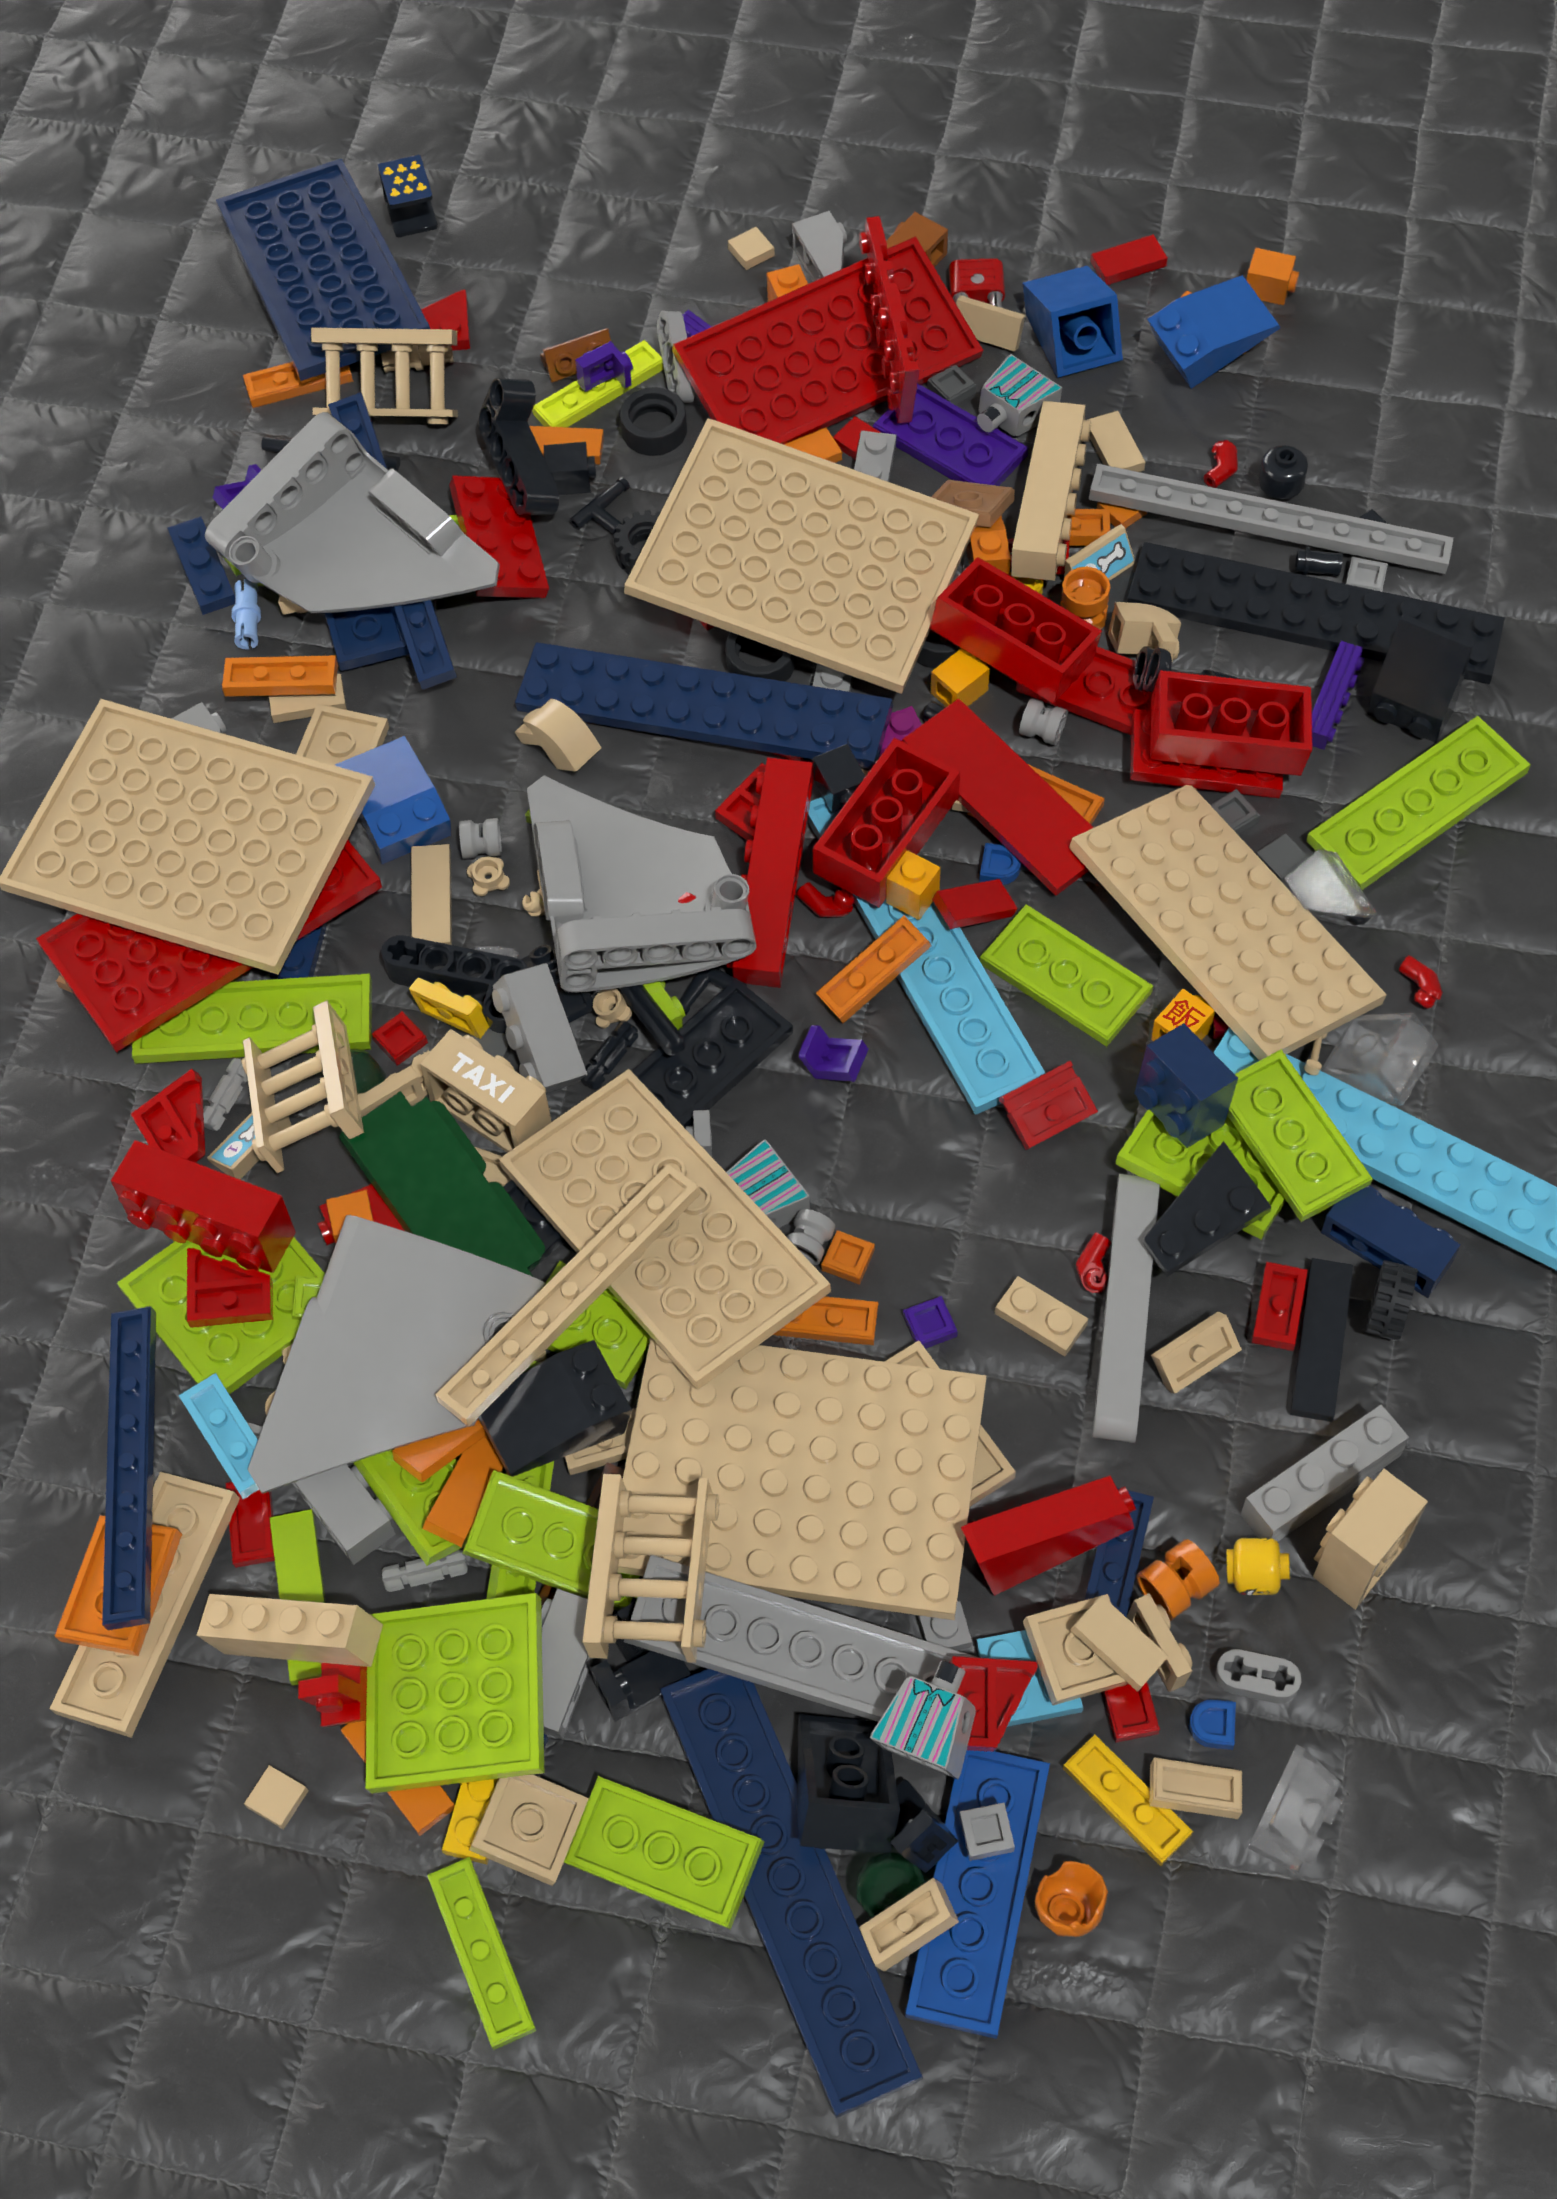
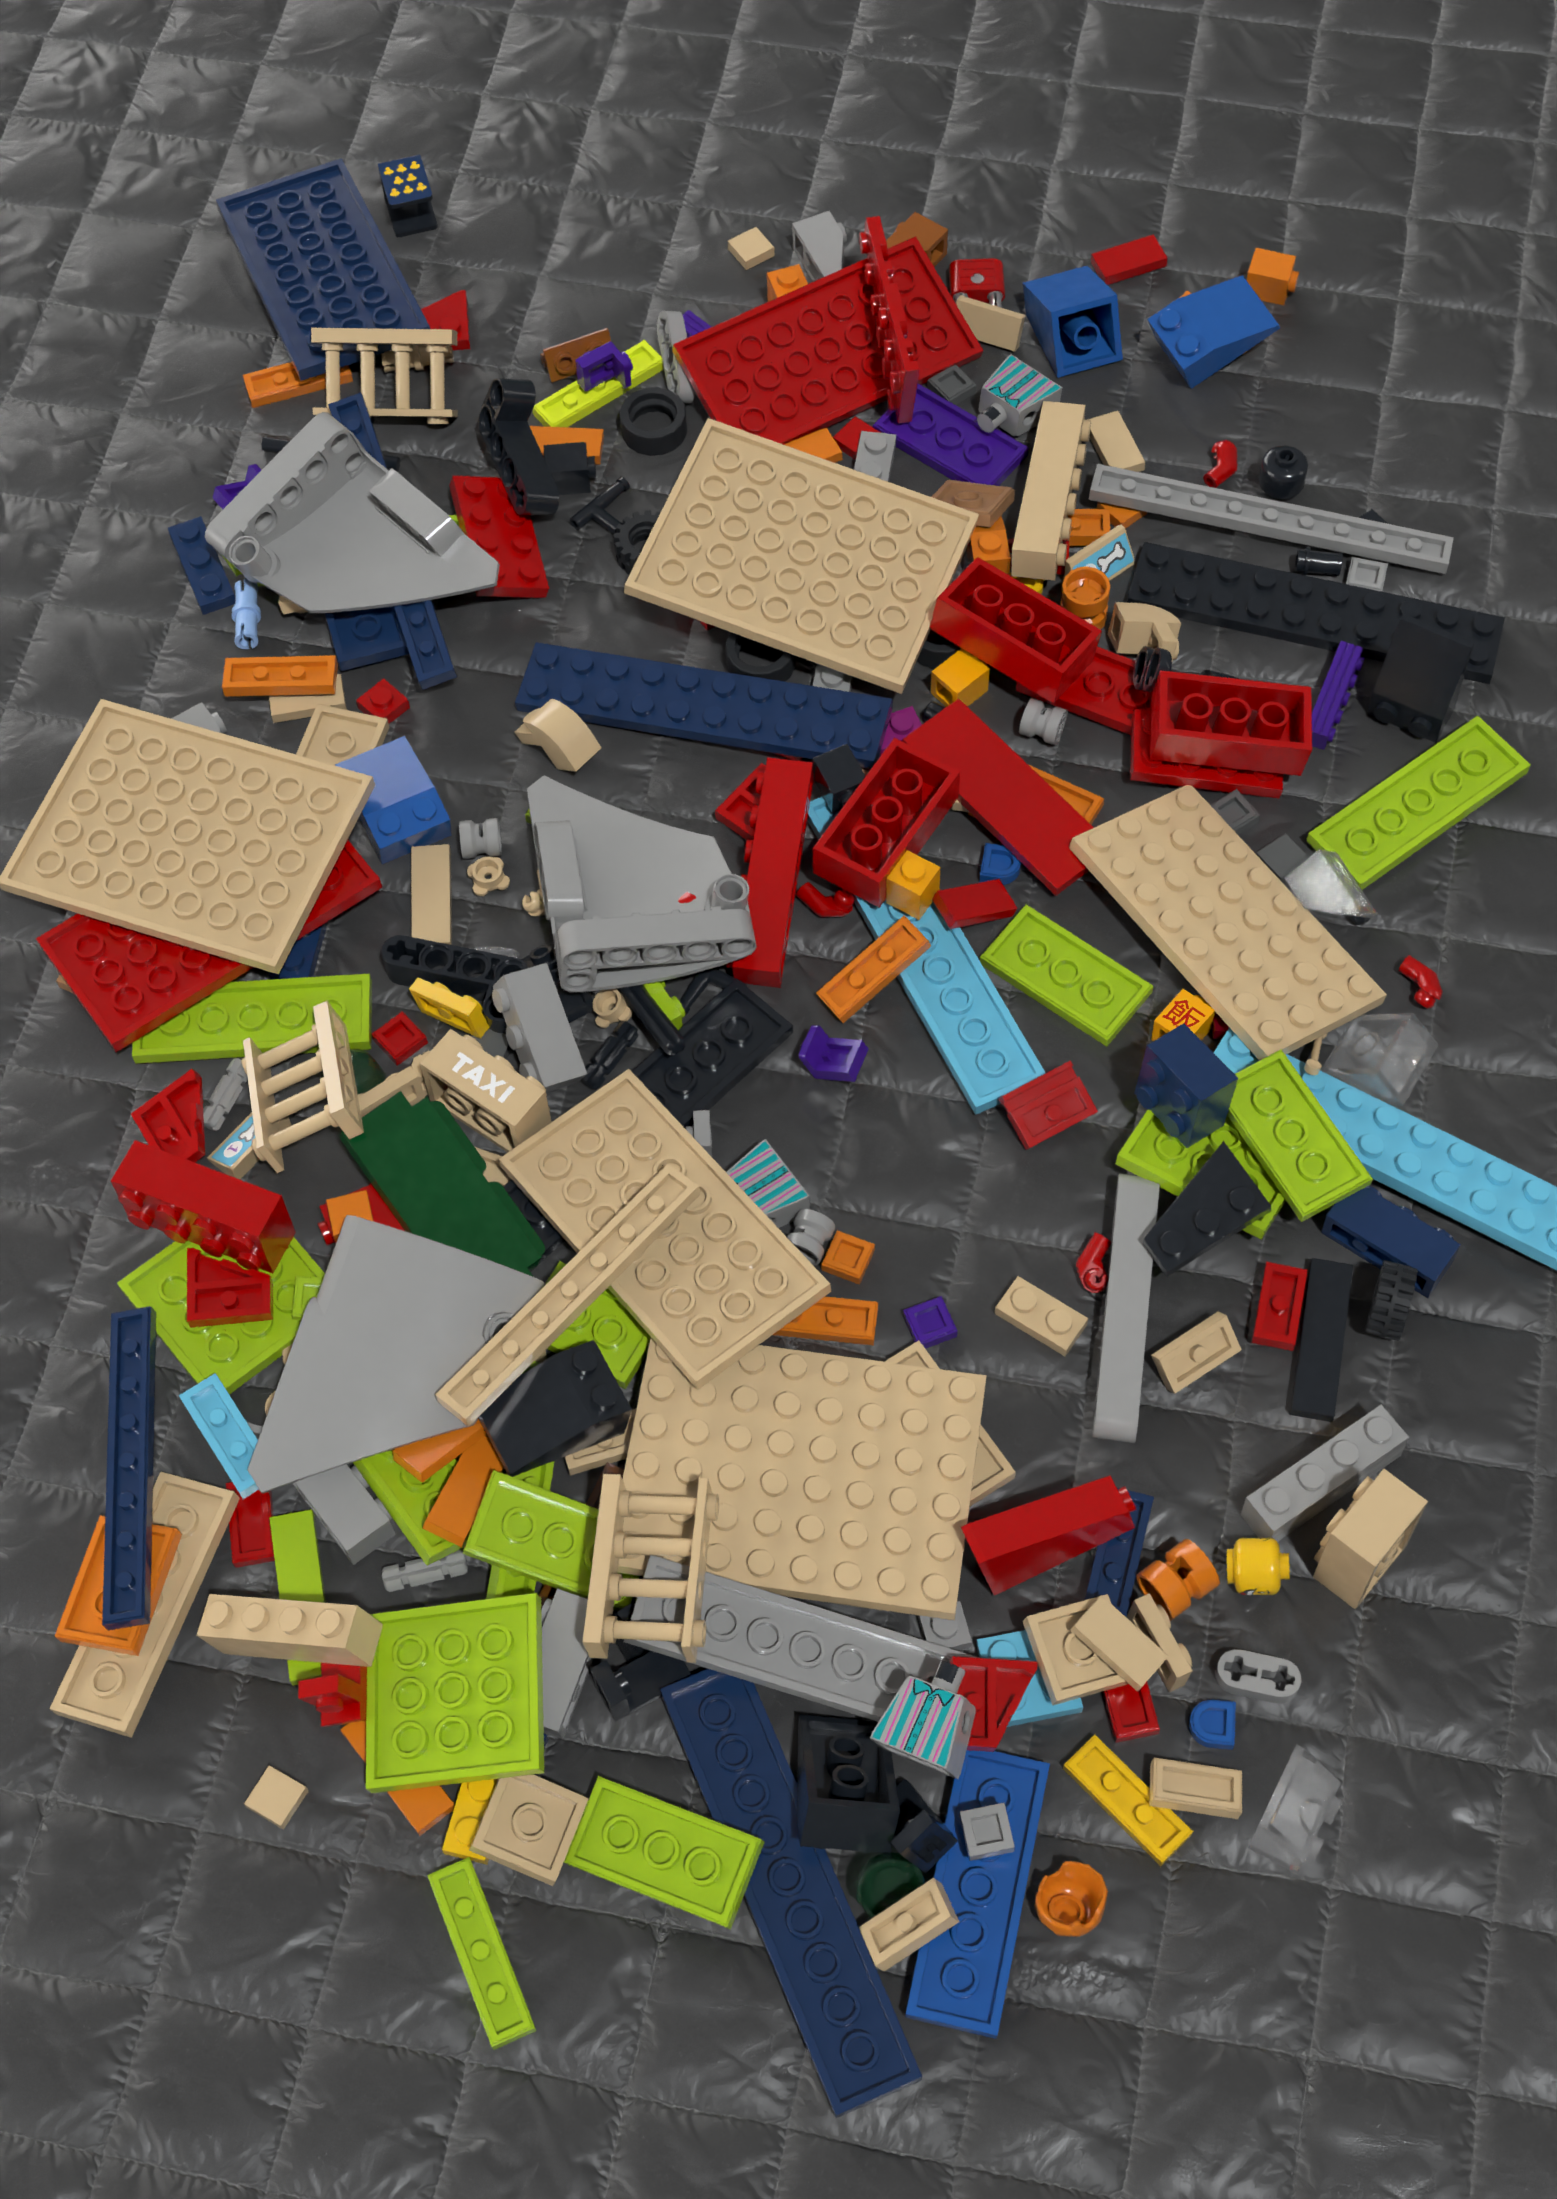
none -> red plate [356,678,410,724]

